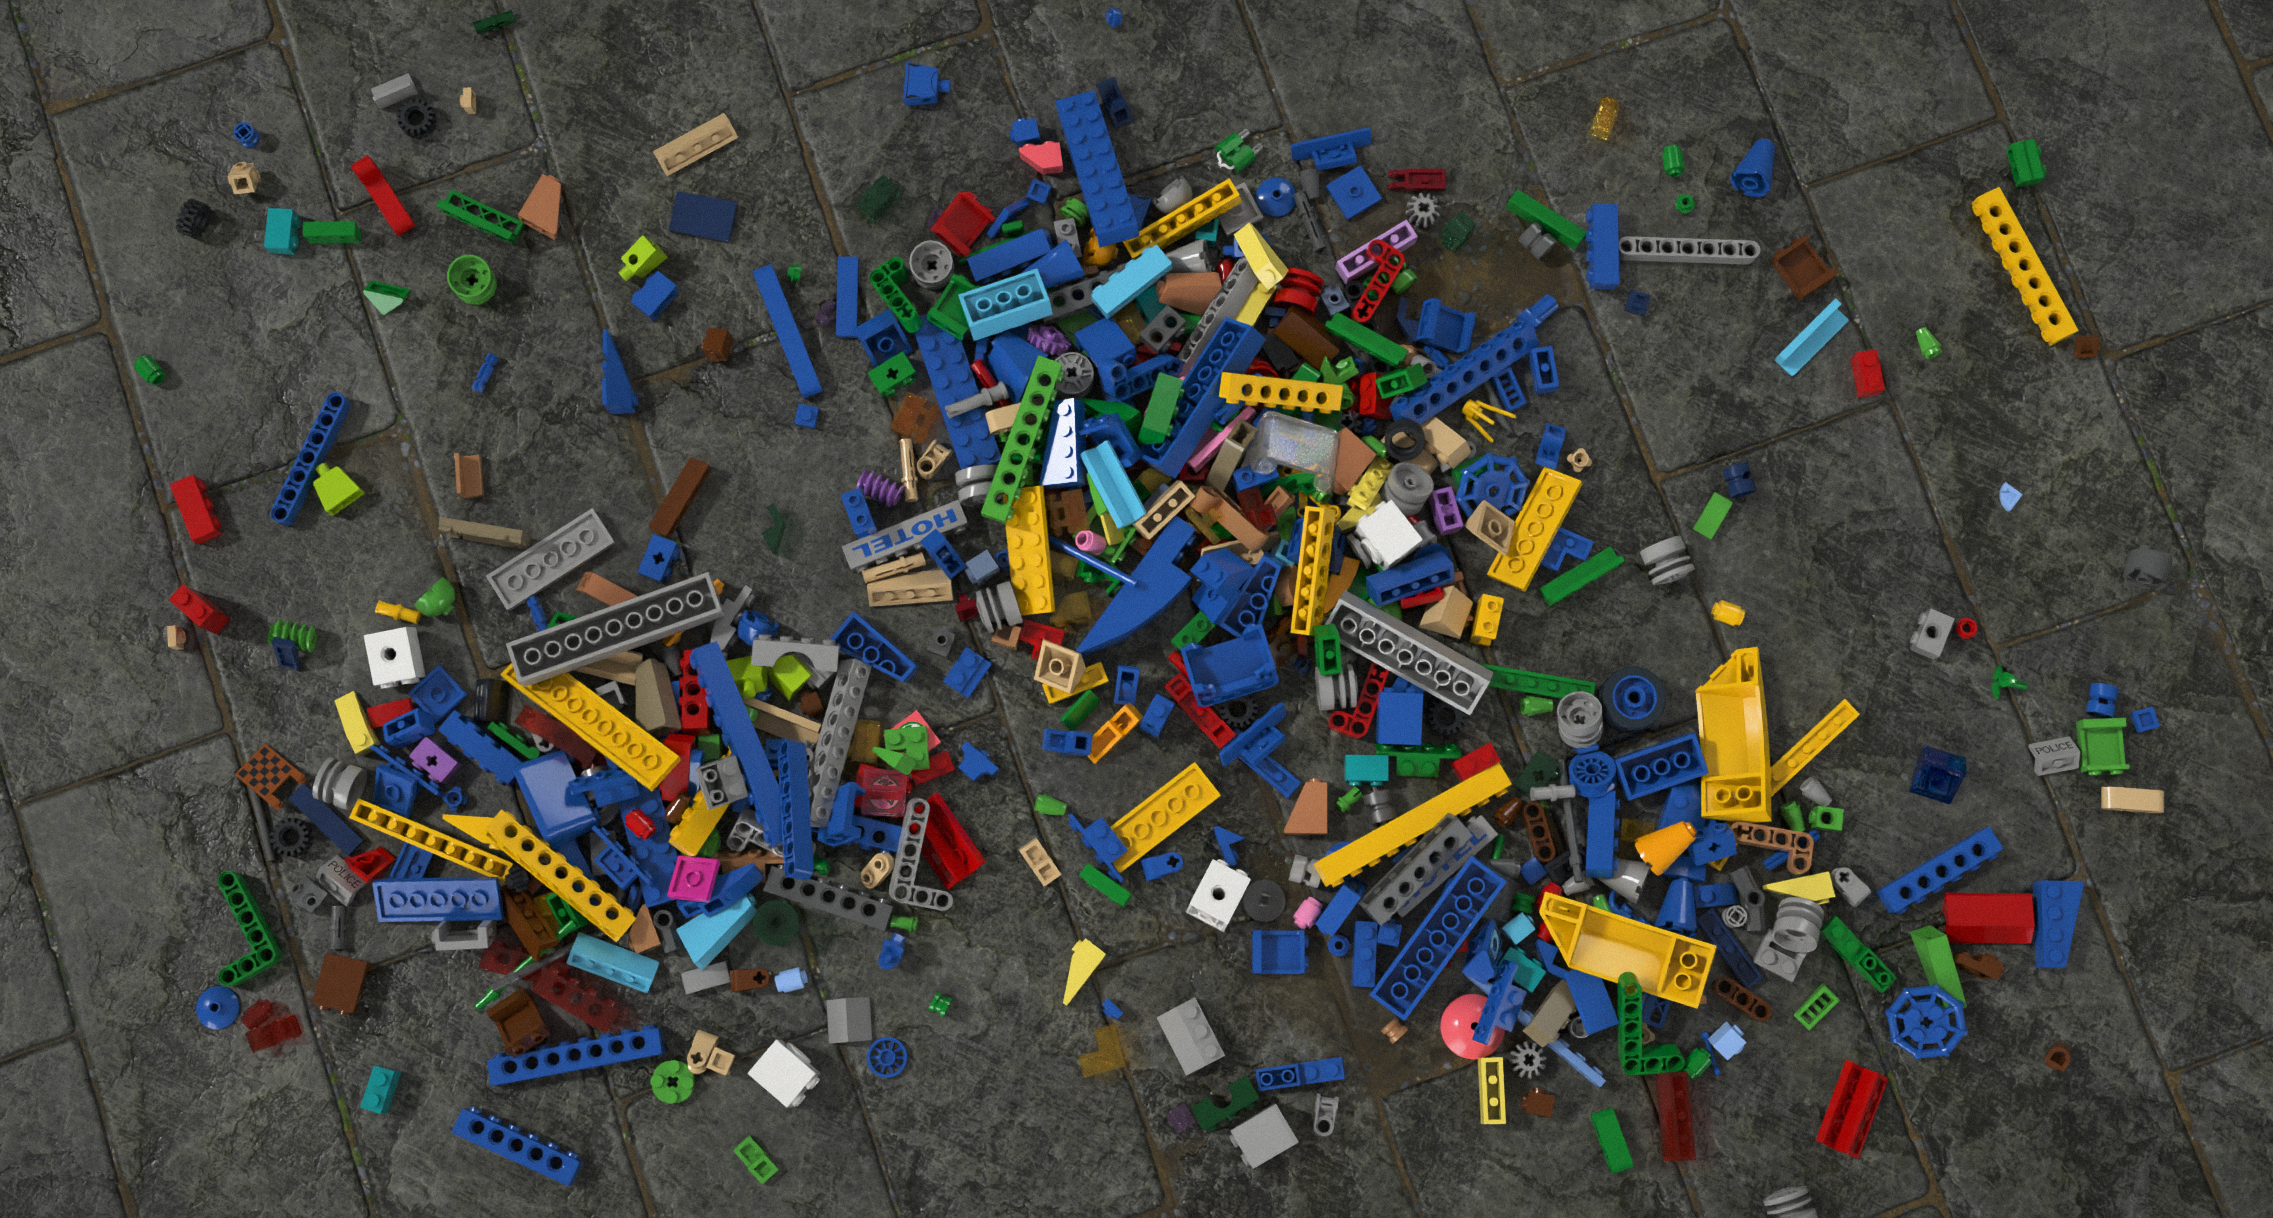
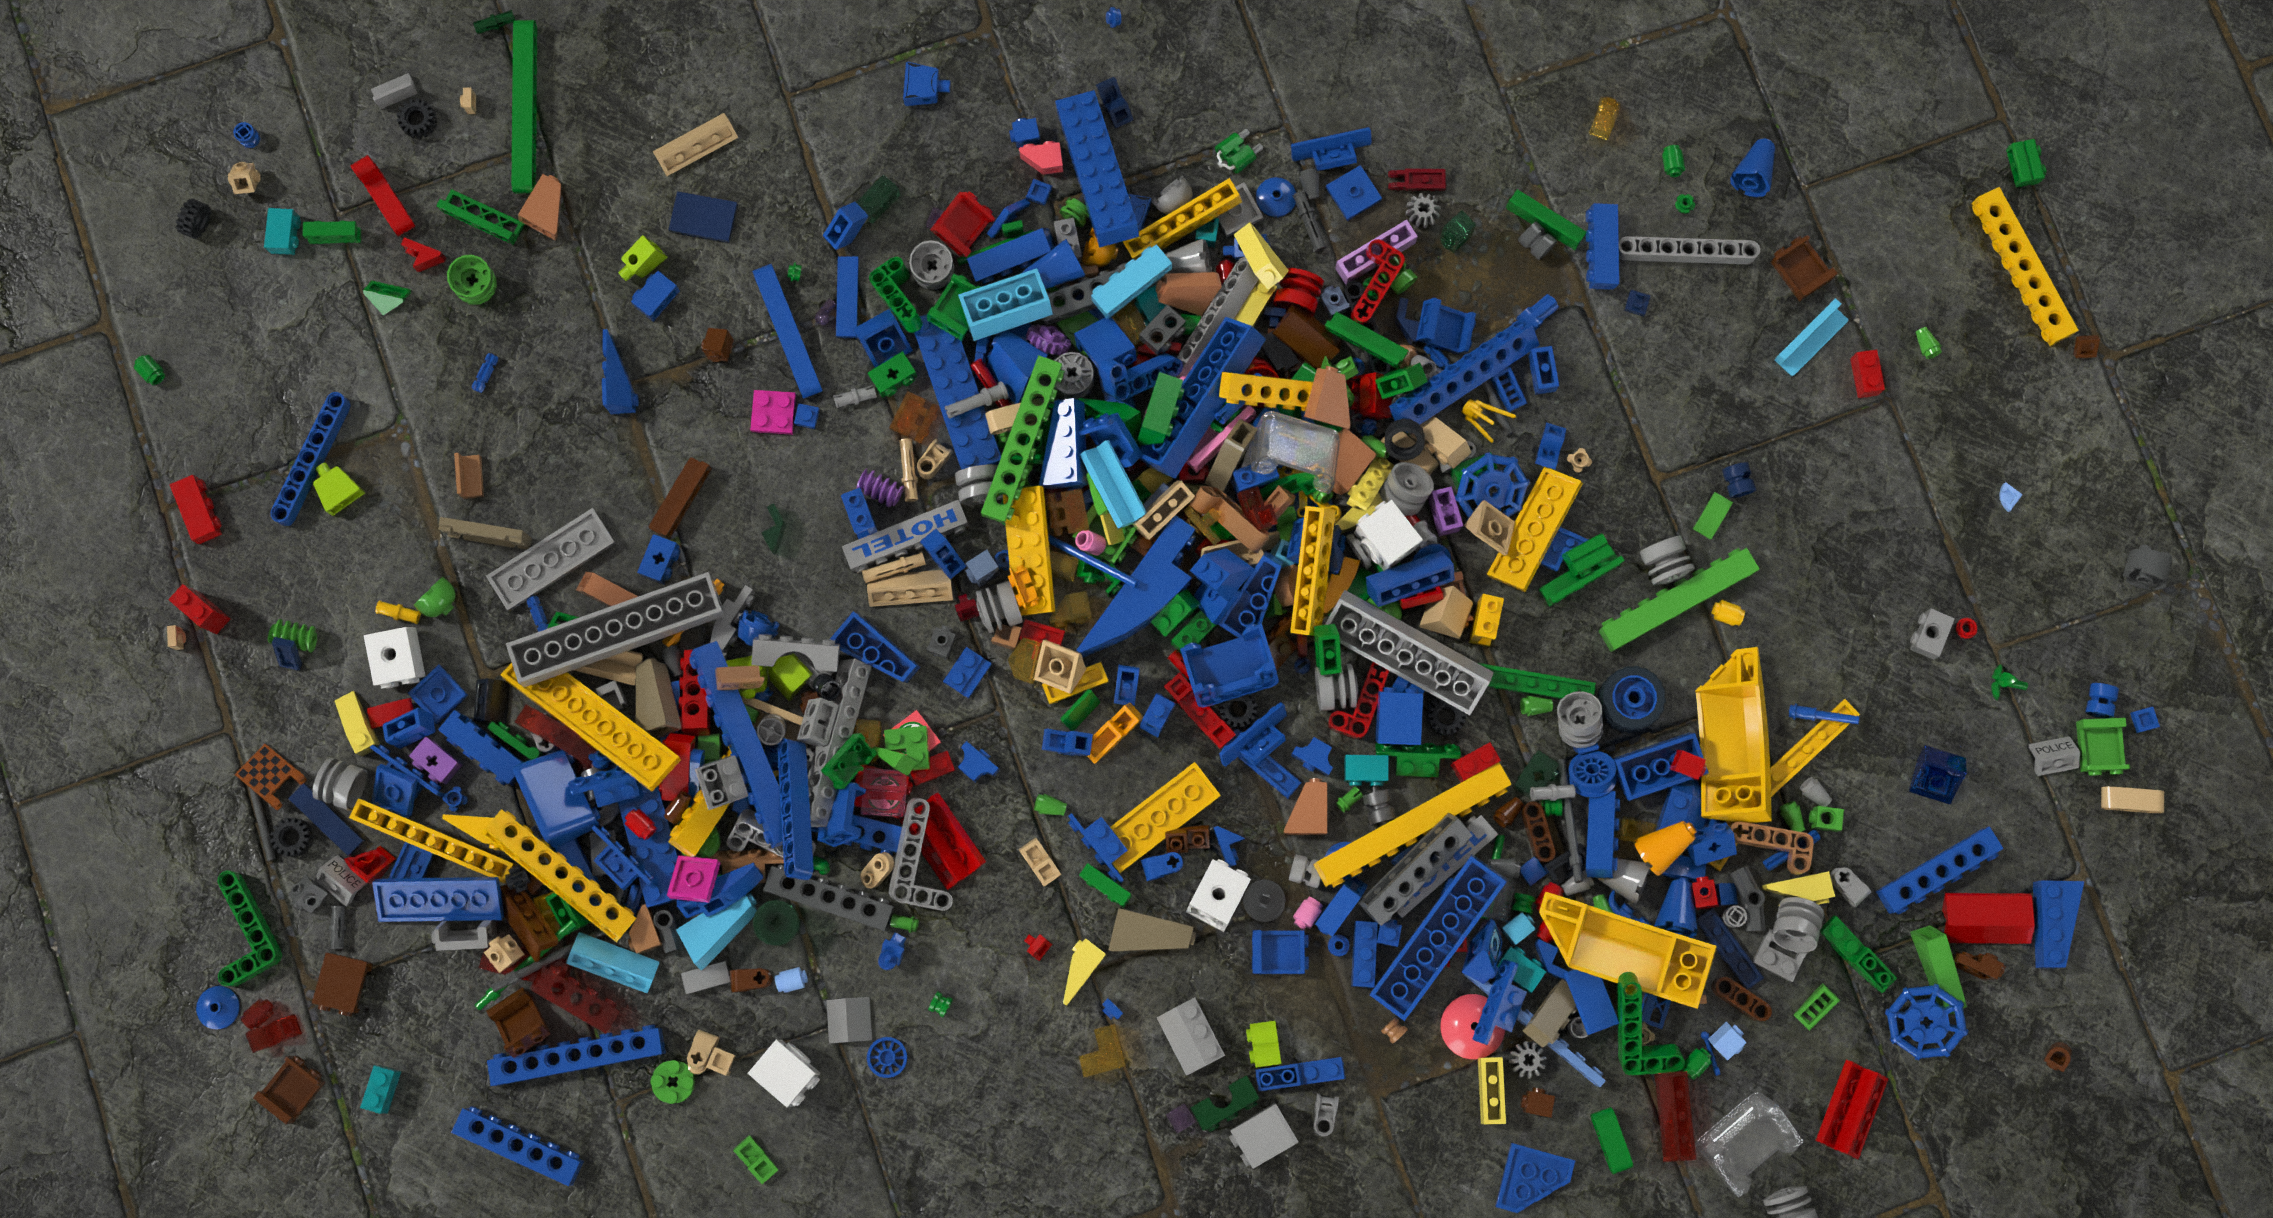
none -> reddish brown panel [253,1055,325,1125]
none -> red slope [401,237,447,272]
none -> tan brick [484,934,525,973]
none -> green beam [511,20,537,194]
none -> blue plate [588,751,612,769]
none -> medium nougat panel [715,665,764,690]
none -> dark pink plate [750,390,796,435]
none -> flat silver wheel [757,714,787,745]
none -> light grey brick [797,698,839,747]
none -> black wheel [813,673,841,701]
none -> green piece [821,733,877,789]
none -> blue brick [823,202,868,250]
none -> light grey pin [833,385,877,408]
none -> light orange hinge [1008,565,1039,611]
none -> clear yellow slope [1008,638,1042,684]
none -> red tile [1024,934,1052,961]
none -> black bush [1028,469,1042,487]
none -> dark tan slope [1108,908,1196,952]
none -> green brick [1151,589,1201,637]
none -> reddish brown slope [1165,825,1210,853]
none -> lime brick [1246,1021,1281,1068]
none -> blue brick [1291,737,1333,777]
none -> nougat slope [1304,366,1350,429]
none -> blue plate [1495,1143,1575,1213]
none -> green wheel [1542,798,1562,817]
none -> green brick [1562,533,1614,577]
none -> bright green brick [1599,548,1760,652]
none -> red brick [1670,750,1706,780]
none -> red brick [1692,876,1719,910]
none -> clear windscreen [1695,1092,1804,1198]
none -> blue pin [1789,703,1860,725]

